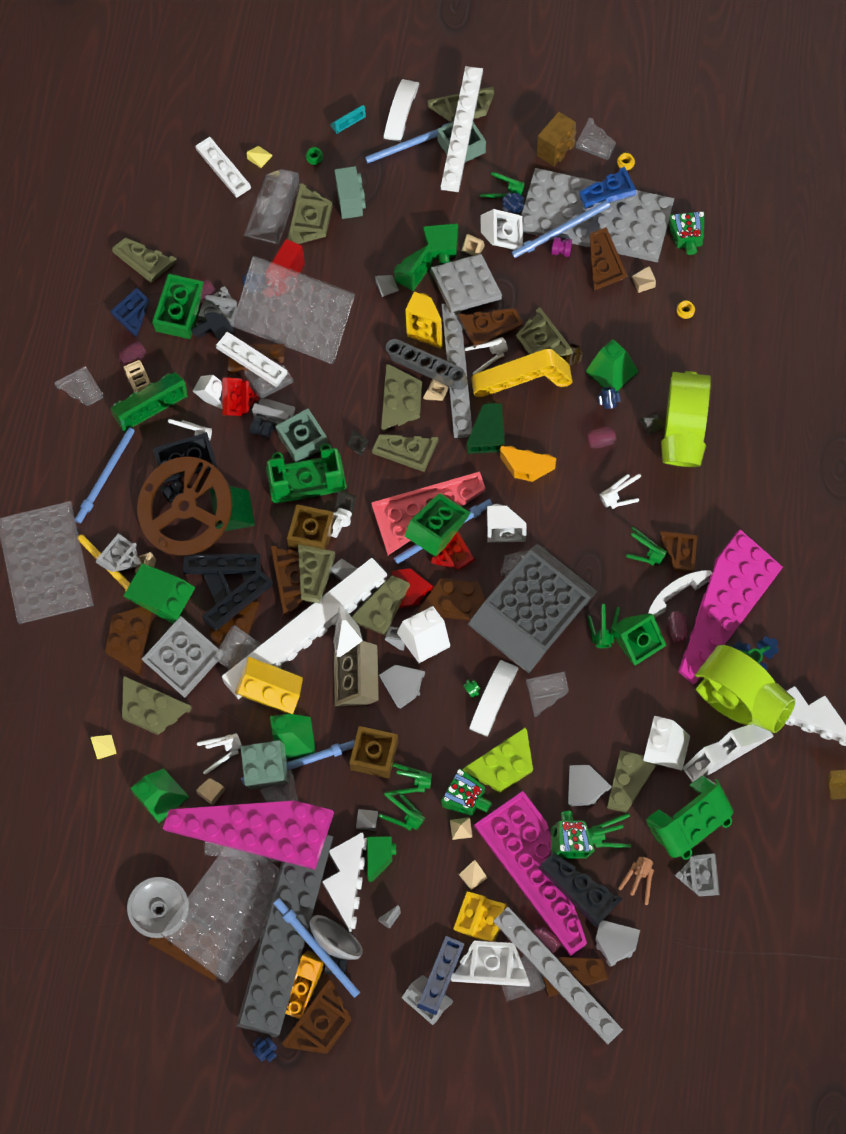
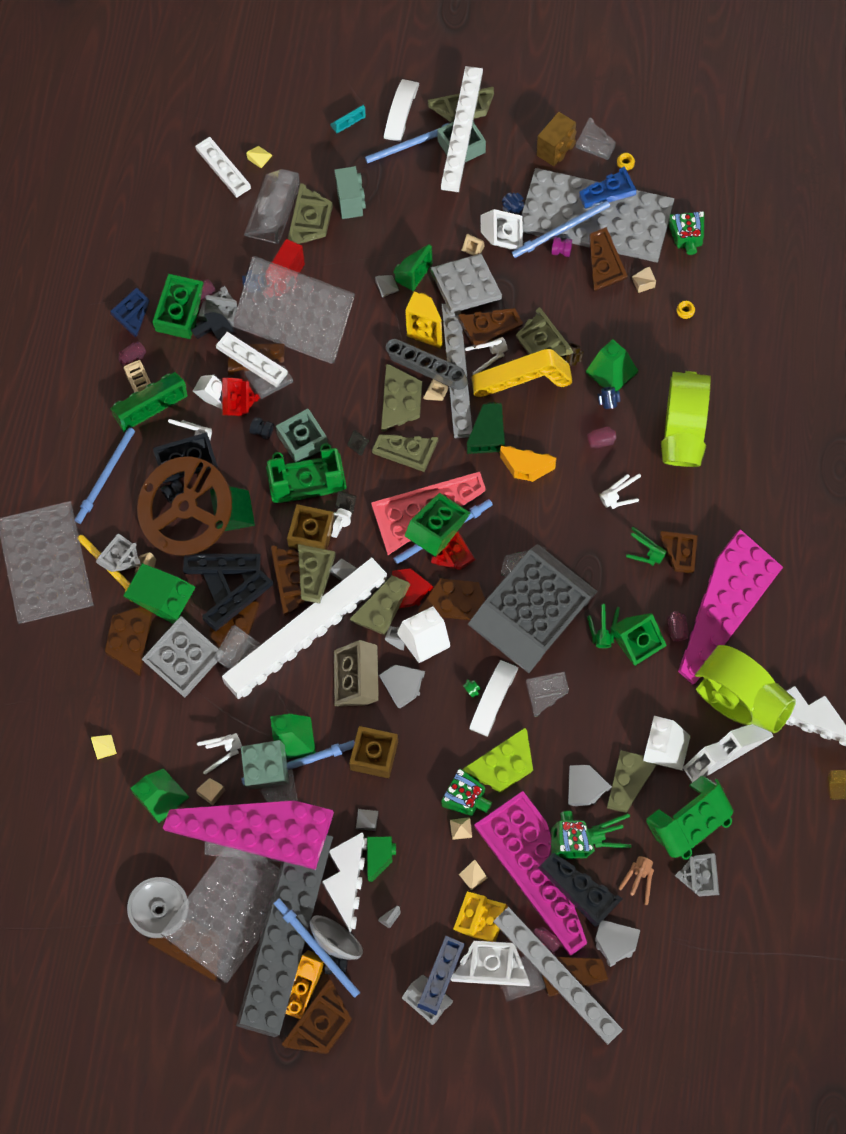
clear wing [55,366,104,406] -> none
olive wing [112,238,177,283] -> none
olive wing [122,676,192,735] -> none
yellow slope [235,657,303,714] -> none
light grey panel [252,398,296,425] -> none
dark blue gear [252,1036,277,1062] -> none
green plate [306,147,323,165] -> none
white slope [333,606,363,657] -> none
green plant [379,792,425,831] -> none
green plant [387,763,432,795] -> none
green torso [424,224,458,265] -> none
green plant [480,172,525,198] -> none
white slope [487,504,526,542] -> none
clear smoke slope [640,412,665,435] -> none
white slope [648,570,712,618] -> none
dark blue plant [730,636,779,671] -> none

